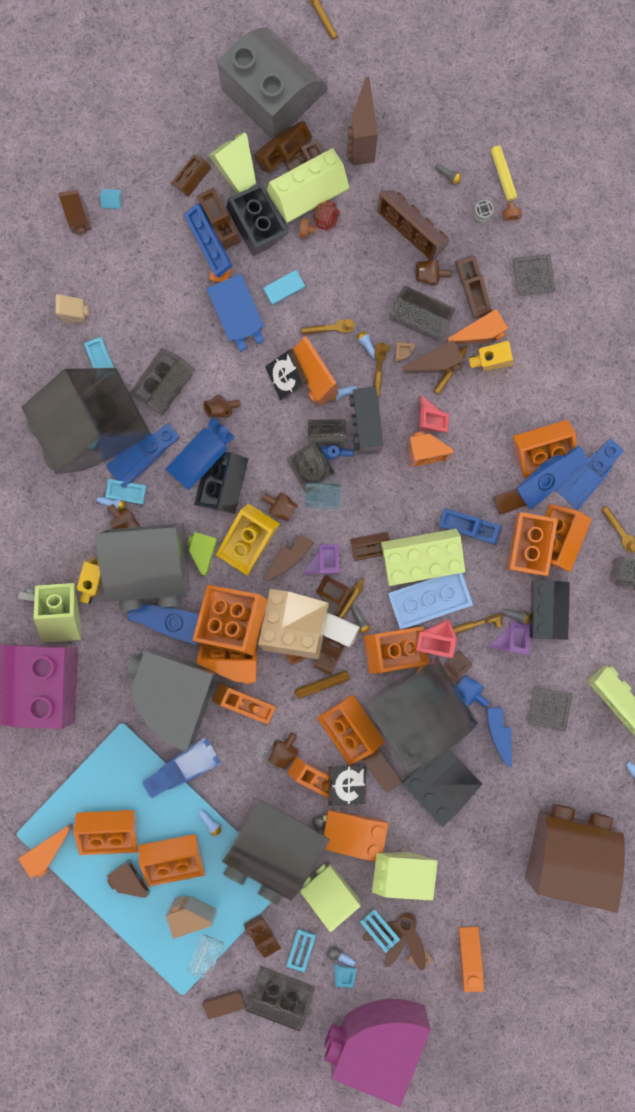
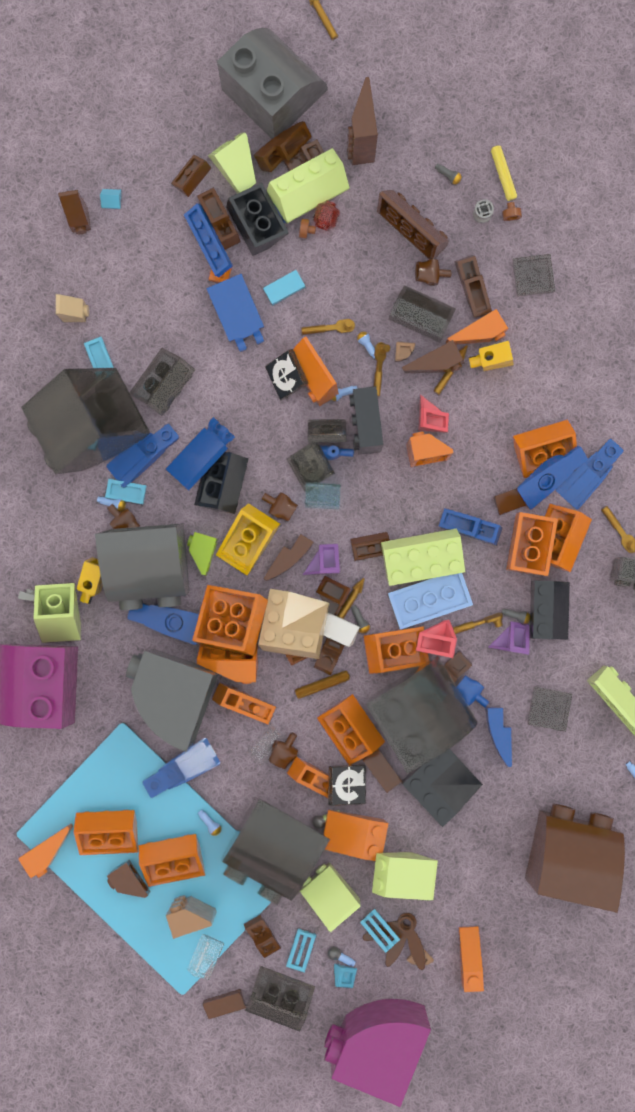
reddish brown piece [203,395,241,418] -> none

